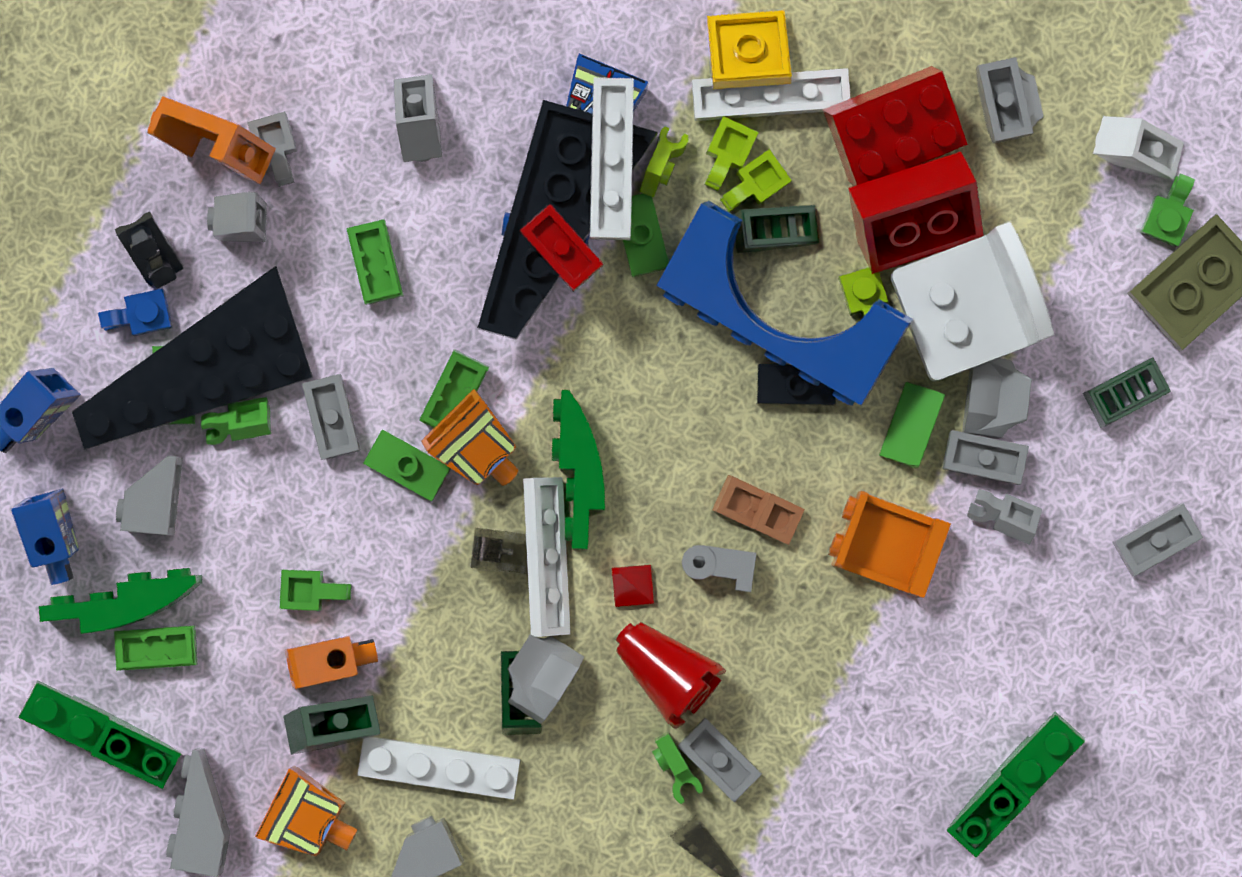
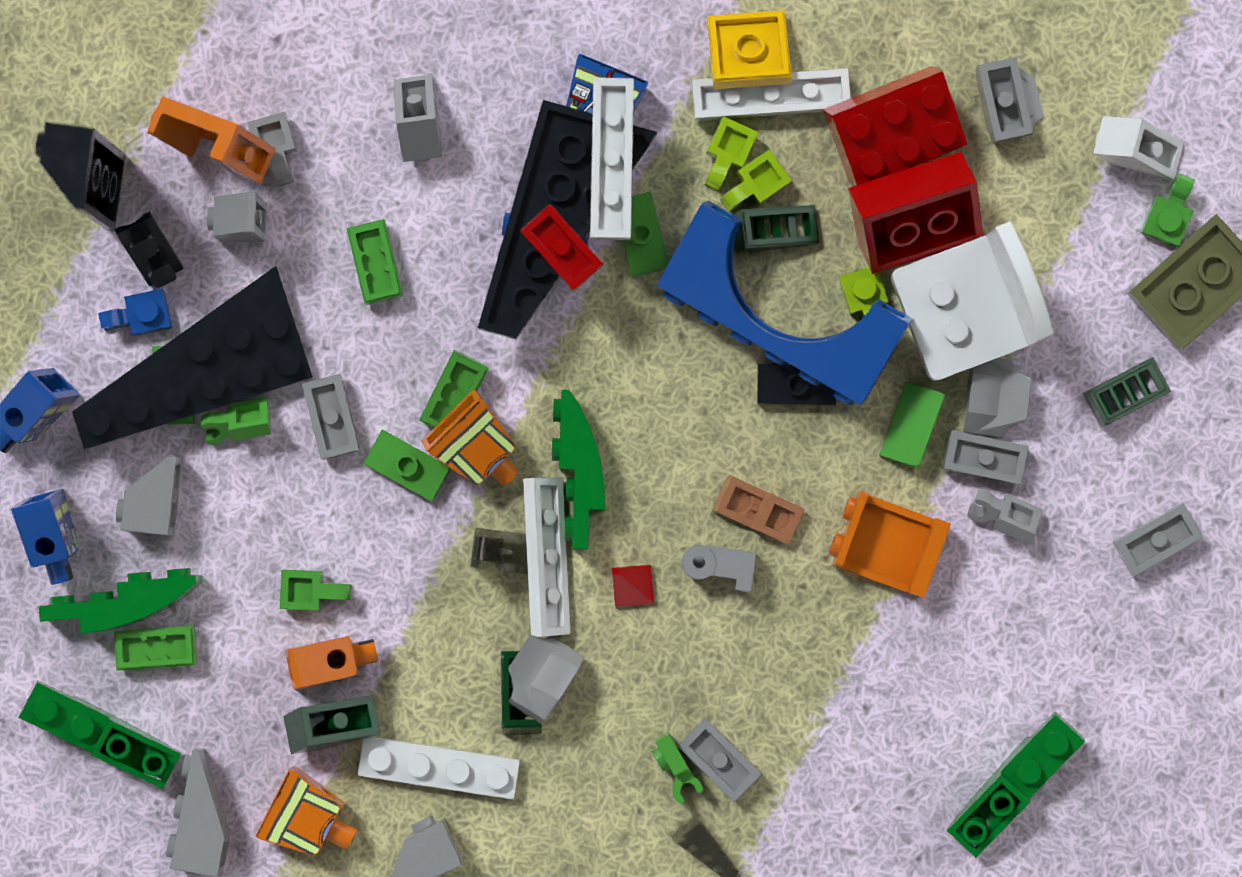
red cone [615,622,726,729] -> none
lime plate [640,126,689,197] -> none
none -> black slope [35,122,126,231]

